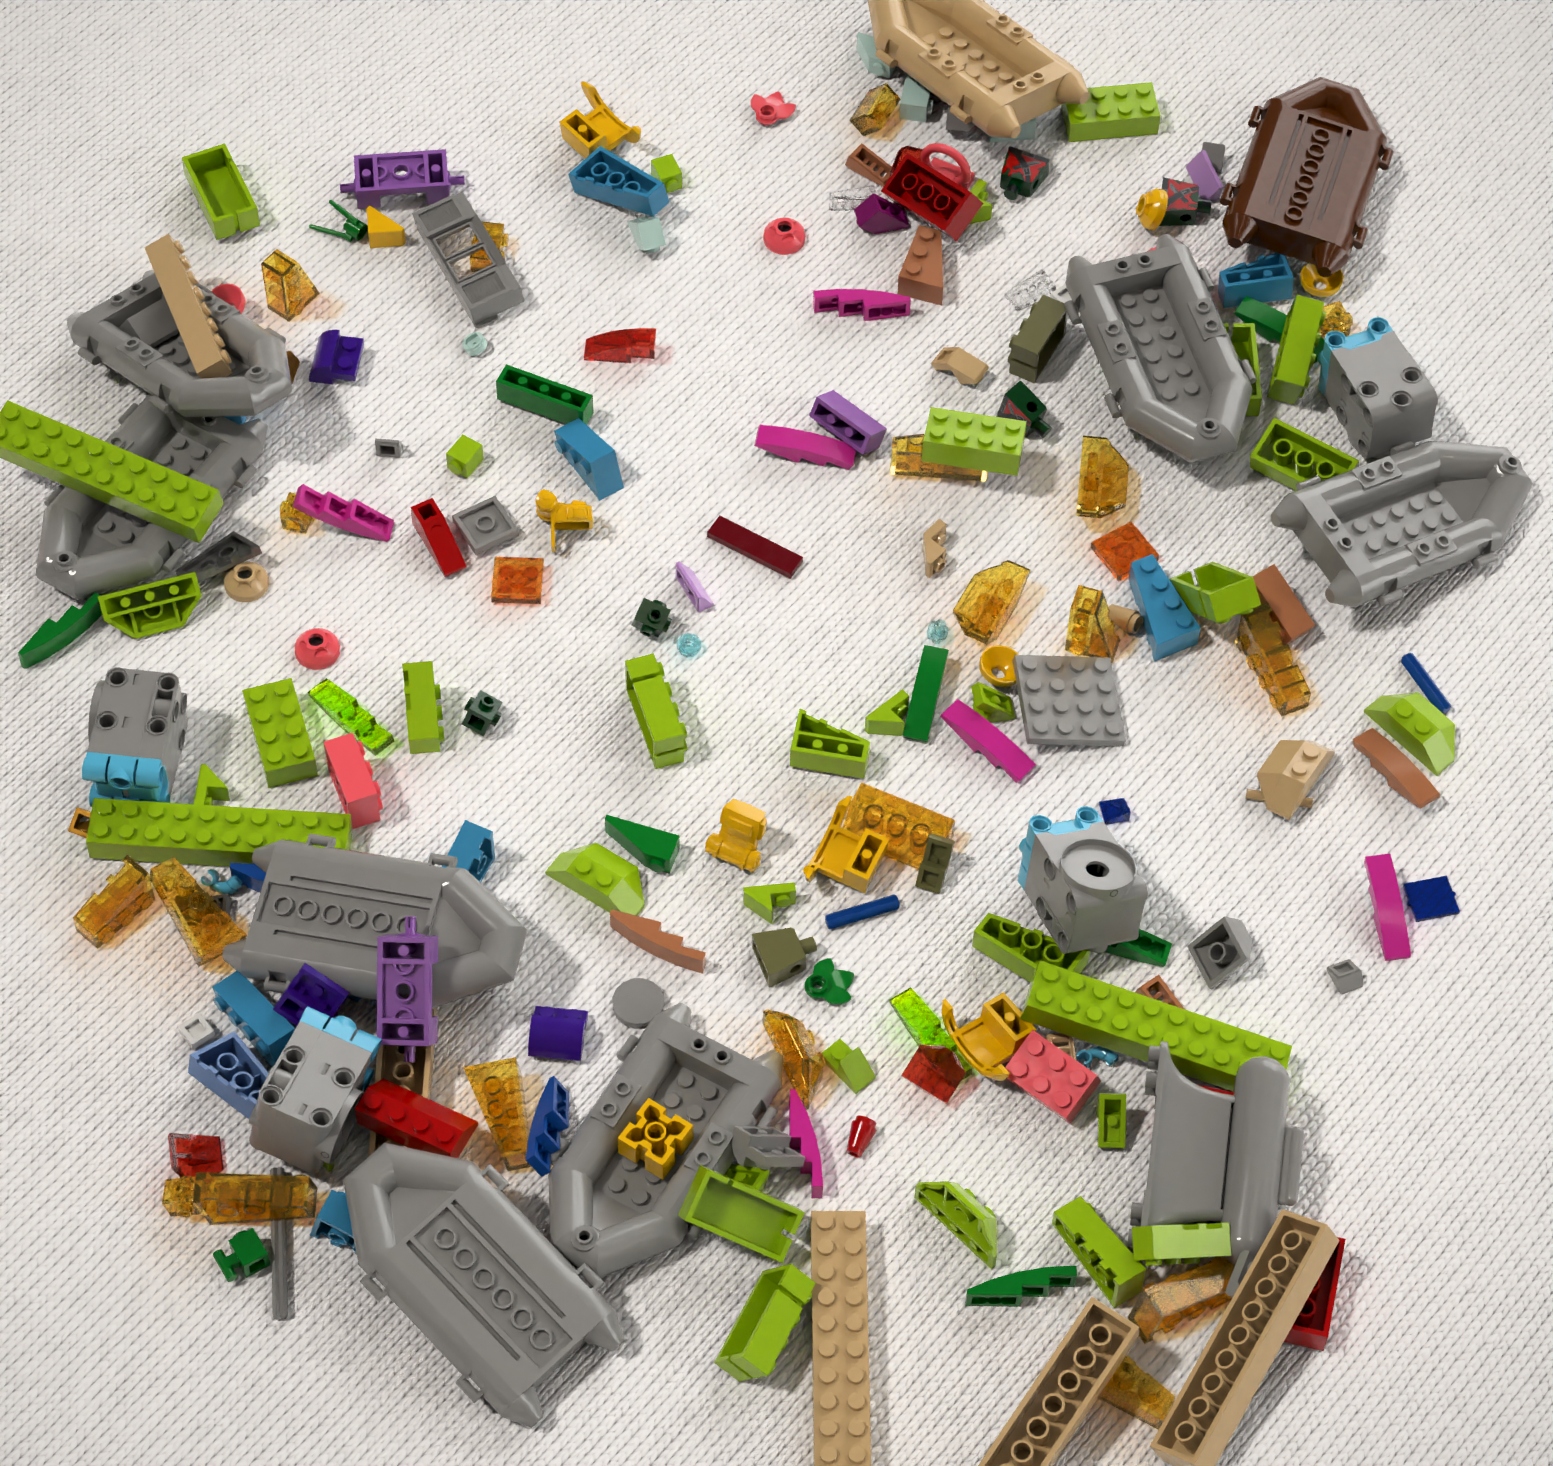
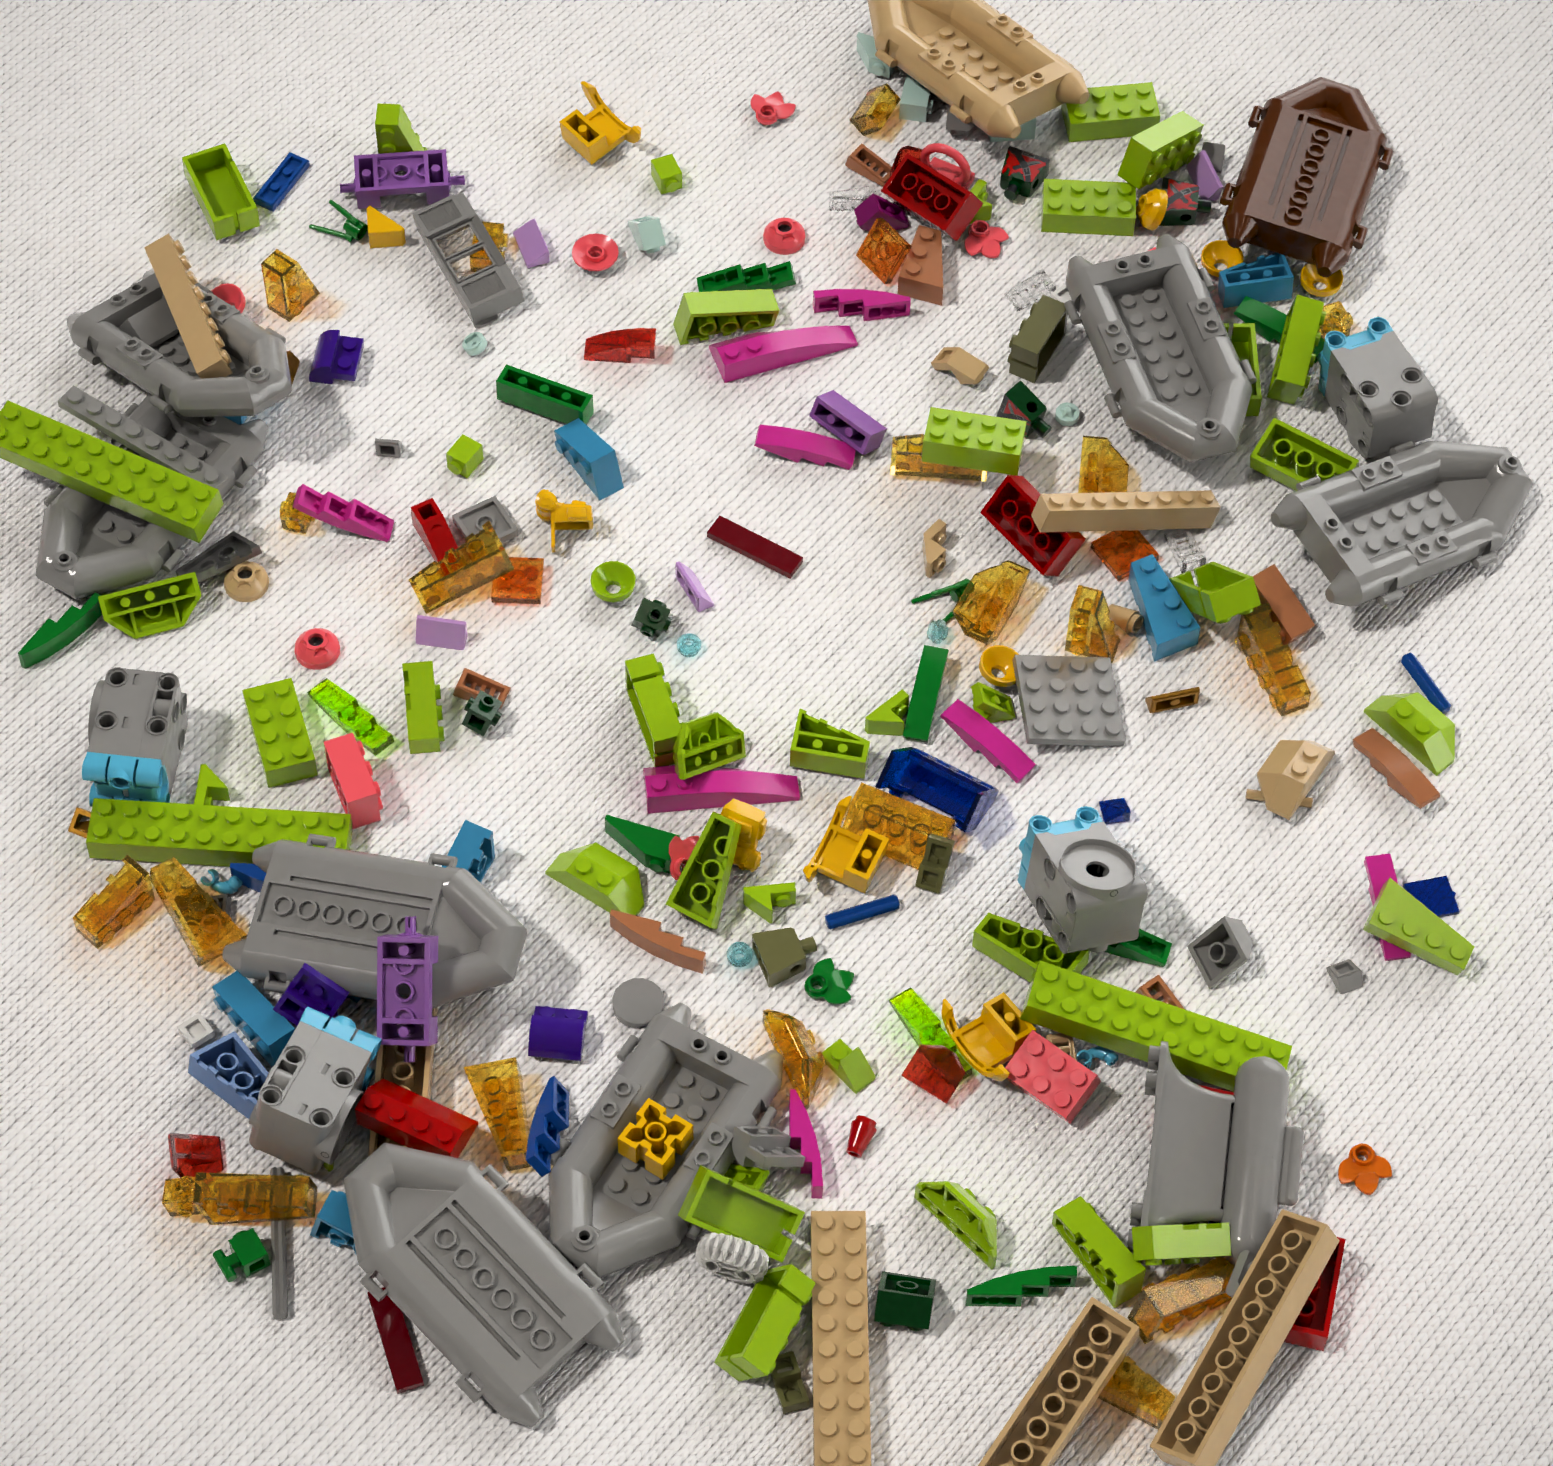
dark azure wedge [568,146,669,217] -> none
lime slope [1096,1093,1126,1148] -> none
none -> light grey plate [58,385,229,492]
none -> blue tile [253,152,310,212]
none -> dark red tile [367,1287,424,1394]
none -> lime wedge [375,103,427,154]
none -> clear yellow wedge [409,521,514,614]
none -> lavender slope [415,615,468,650]
none -> nougat slope [453,668,510,709]
none -> lavender slope [513,219,550,268]
none -> coral dish [572,234,619,271]
none -> lime piece [591,561,636,602]
none -> dark pink wedge [643,765,800,814]
none -> lime wedge [666,811,742,929]
none -> coral plate [669,836,699,881]
none -> lime wedge [673,289,780,345]
none -> lime wedge [673,712,746,780]
none -> white gear [695,1232,769,1284]
none -> green slope [696,261,796,292]
none -> dark pink wedge [709,326,858,383]
none -> clear light blue plate [727,942,753,967]
none -> olive slope [771,1351,810,1414]
none -> clear orange plate [856,218,912,284]
none -> dark green slope [874,1271,937,1331]
none -> clear blue windscreen [875,747,999,832]
none -> green plant [911,578,975,624]
none -> coral plate [965,220,1009,258]
none -> red brick [980,475,1086,576]
none -> tan brick [1031,490,1221,533]
none -> lime brick [1041,179,1136,236]
none -> light aqua tile [1055,402,1080,427]
none -> lime brick [1117,111,1204,189]
none -> pearl gold slope [1145,687,1200,713]
none -> clear slope [1164,529,1206,573]
none -> yellow piece [1201,240,1244,277]
none -> orange plate [1338,1143,1392,1195]
none -> lime wedge [1363,878,1475,976]

